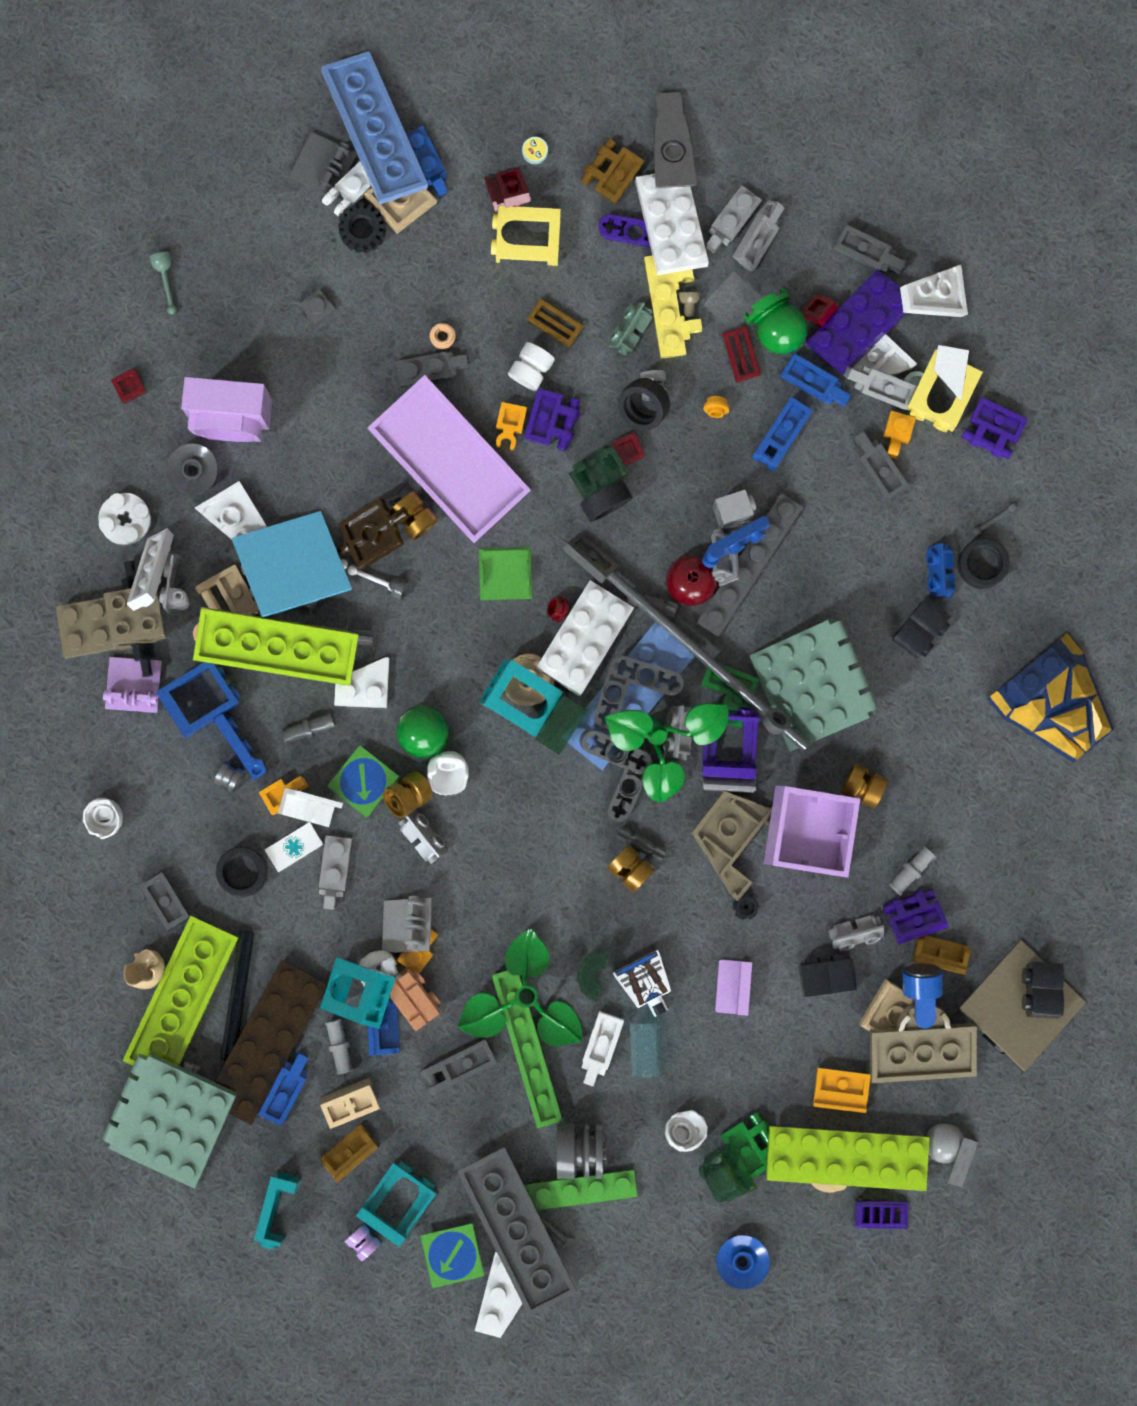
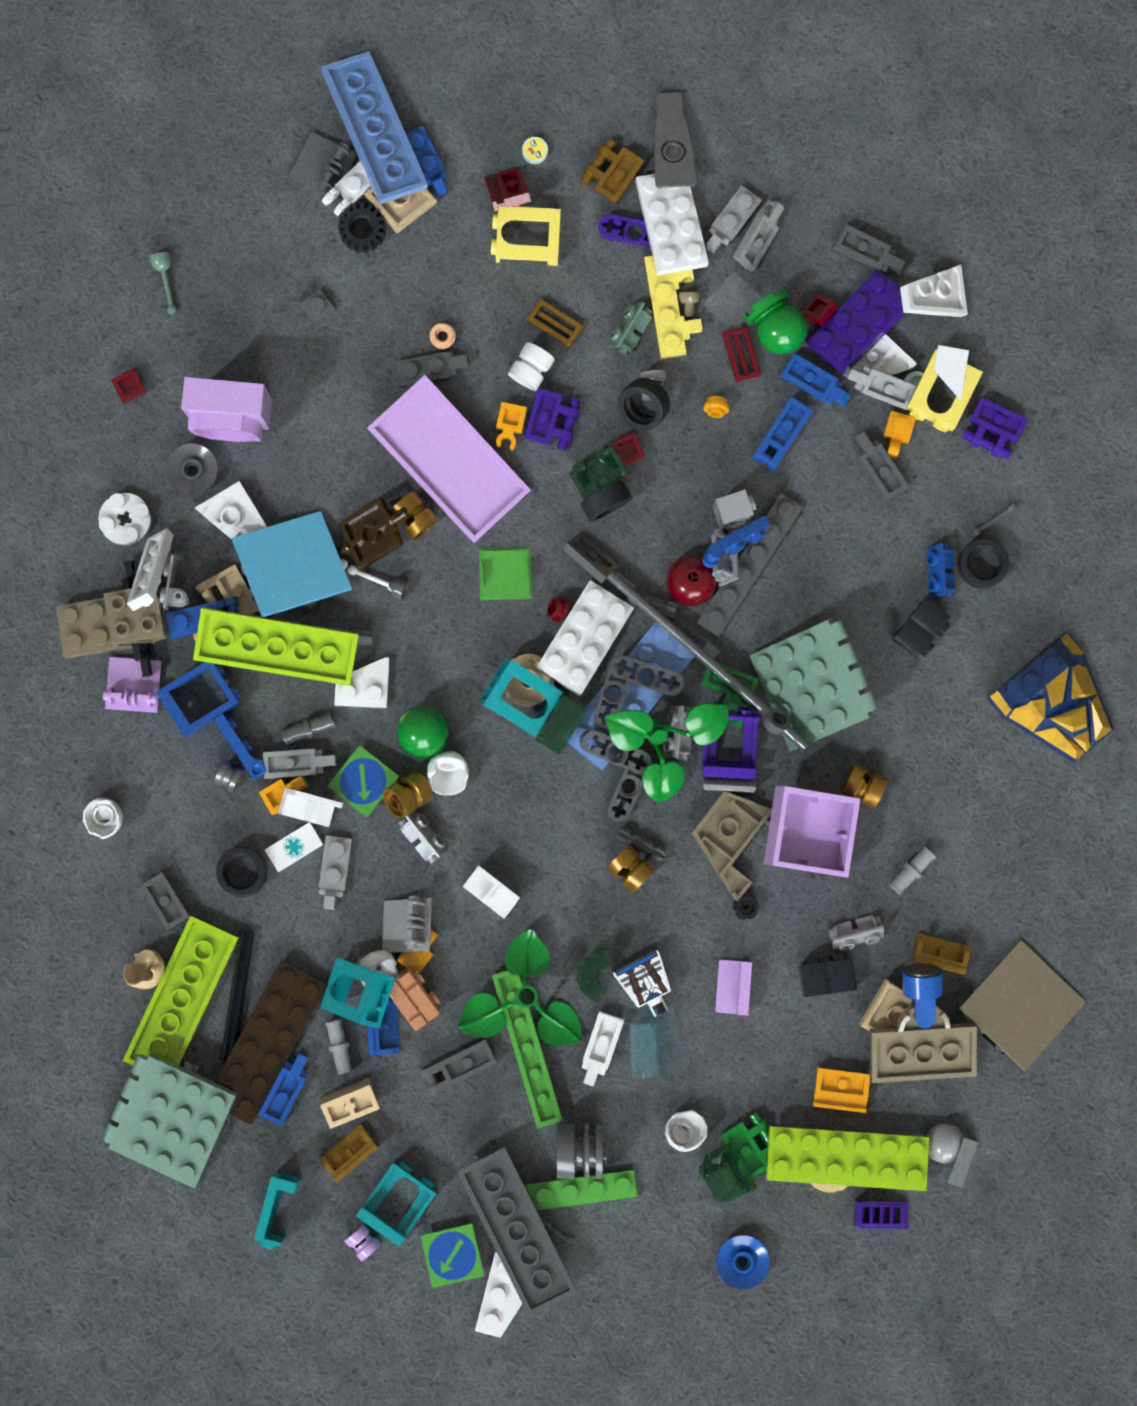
dark purple plate [882,889,948,945] -> none
black brick [1022,962,1064,1019] -> none
none -> blue plate [165,596,239,640]
none -> light grey hinge [263,749,337,779]
none -> white panel [463,865,520,919]

